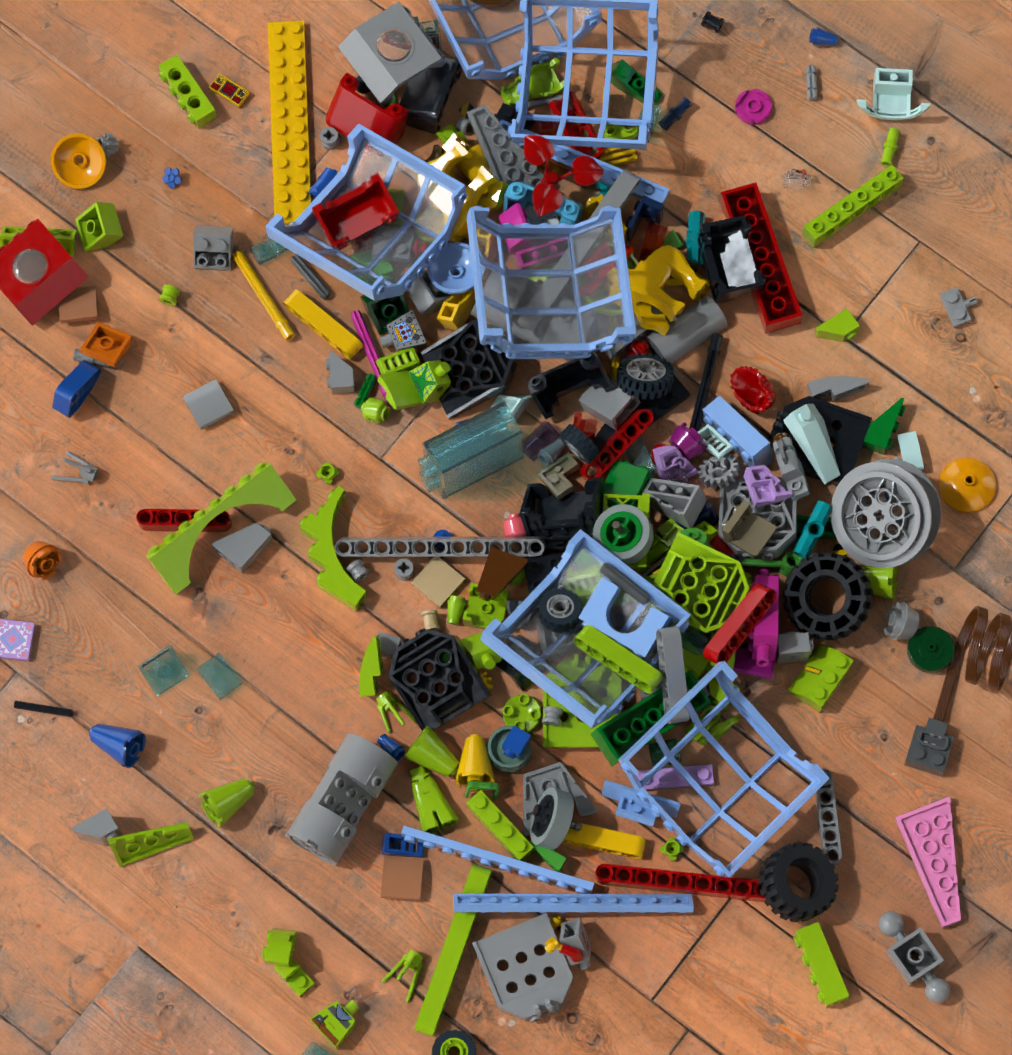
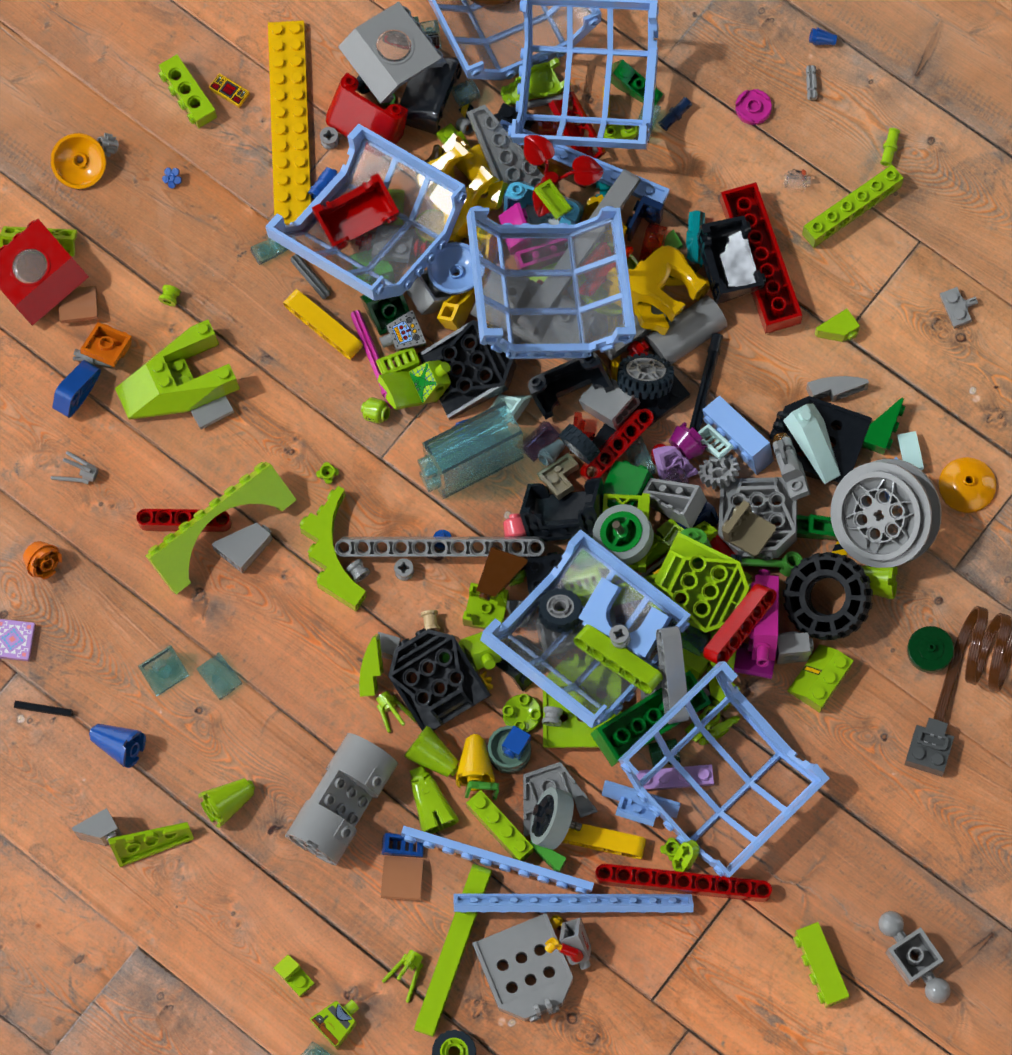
lime slope [75,202,123,252] -> none
light grey slope [193,225,233,270] -> none
yellow axle [232,250,295,341] -> none
lime brick [262,928,297,967] -> none
light grey slope [326,352,355,394] -> none
green axle [354,373,377,409] -> none
blue cone [377,734,405,761] -> none
tan tile [411,557,465,608] -> none
lime cone [447,596,466,625] -> none
black pin [531,540,565,555] -> none
yellow tile [597,148,637,167] -> none
dark grey axle [600,562,650,605] -> none
black bush [701,11,725,34] -> none
red piece [730,366,776,414] -> none
lavender slope [743,465,792,507] -> none
black tyre [759,842,839,922] -> none
teal piece [793,500,832,558] -> none
light grey beam [815,769,842,866] -> none
light aqua piece [857,68,930,120] -> none
light grey cone [884,602,919,639] -> none
bright pink wing [895,796,961,928] -> none
none -> lime wedge [115,319,240,420]
none -> clear light blue piece [451,79,481,108]
none -> lime tile [534,179,572,220]
none -> light grey wheel [609,625,631,649]
none -> lime beam [672,840,700,872]

